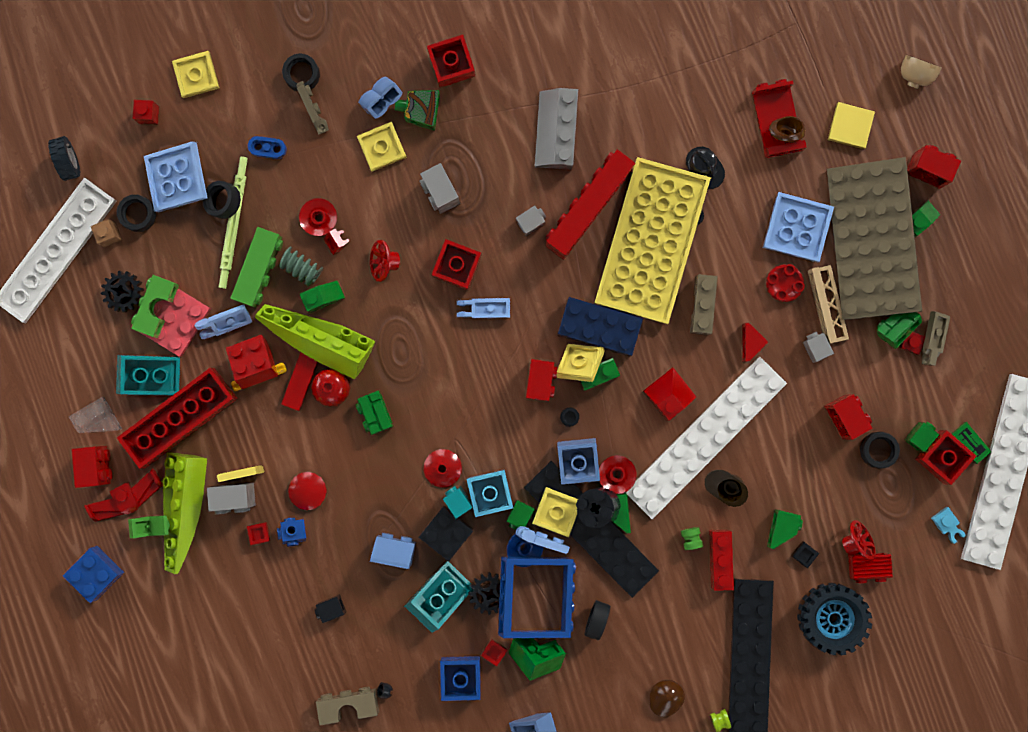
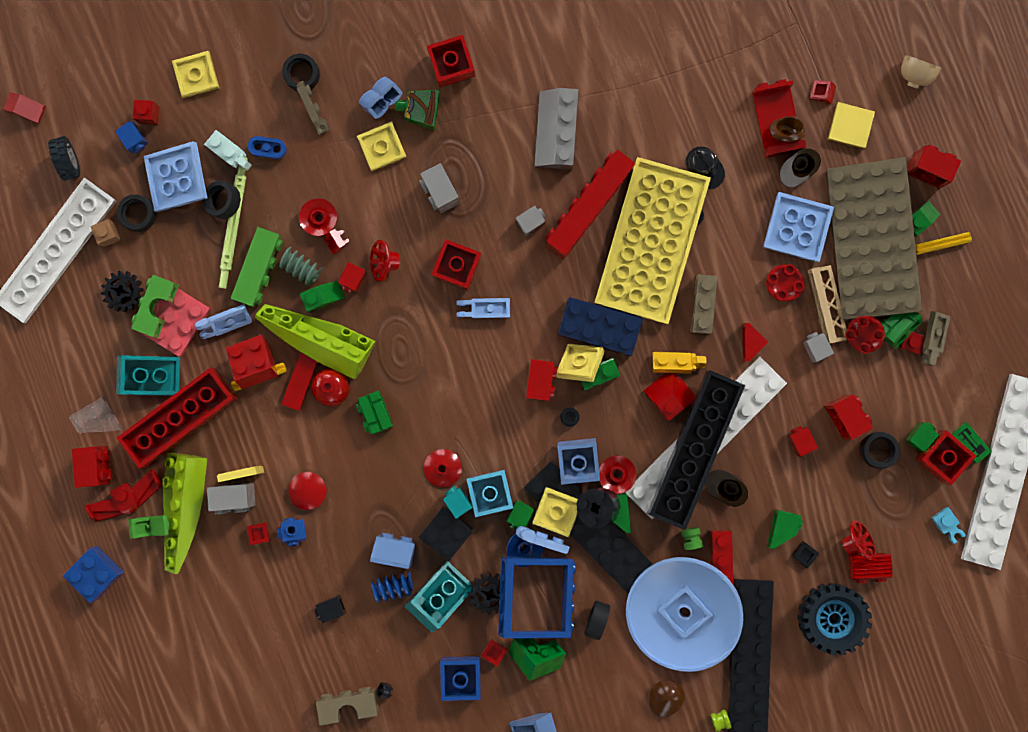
none -> red slope [3,92,46,124]
none -> blue brick [115,121,149,154]
none -> light aqua hinge [204,130,252,171]
none -> red brick [338,262,367,293]
none -> blue piece [372,571,414,603]
none -> light blue dish [626,557,743,672]
none -> black brick [647,370,745,530]
none -> yellow hinge [652,352,706,373]
none -> dark brown piece [779,148,821,187]
none -> red brick [787,425,818,457]
none -> red slope [810,80,836,104]
none -> red dish [845,315,885,354]
none -> yellow axle [915,232,972,255]

